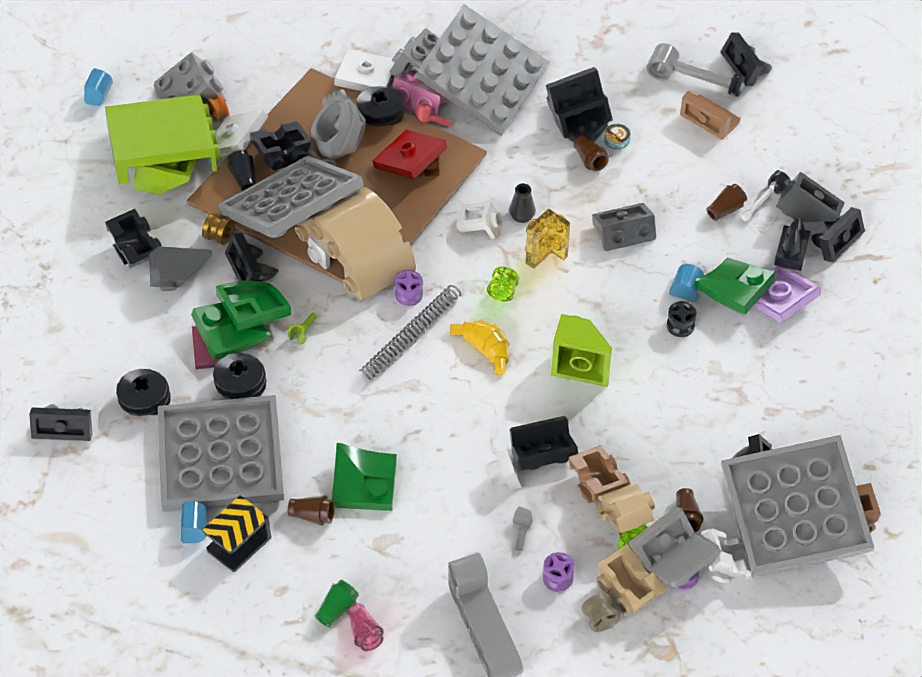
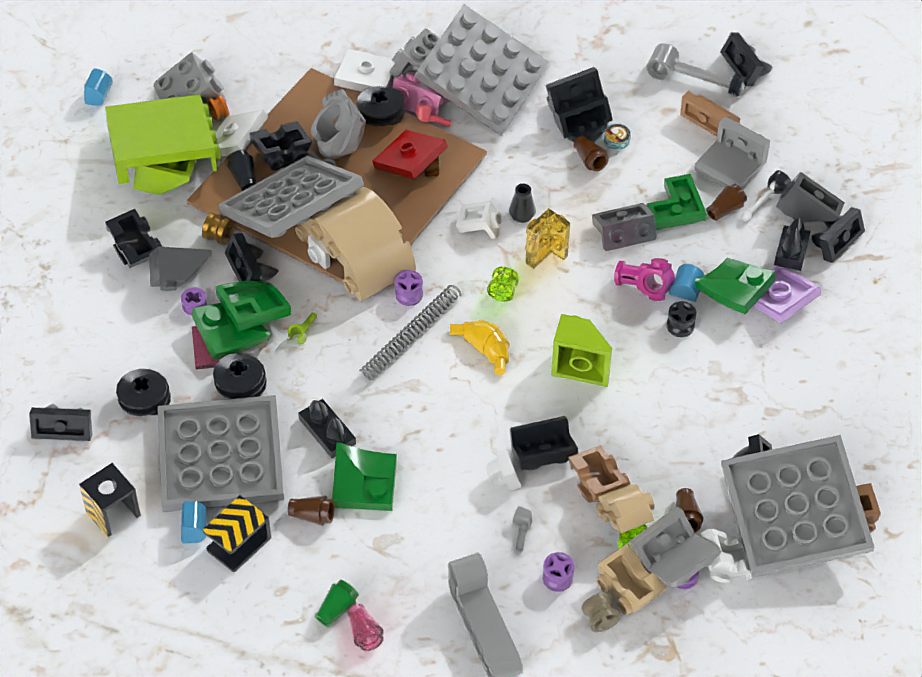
none -> black piece [79,463,141,537]
none -> medium lavender bush [181,287,207,315]
none -> black tile [298,398,356,458]
none -> dark pink connector [614,258,675,301]
none -> green plate [646,174,707,230]
none -> light grey bracket [694,116,770,189]

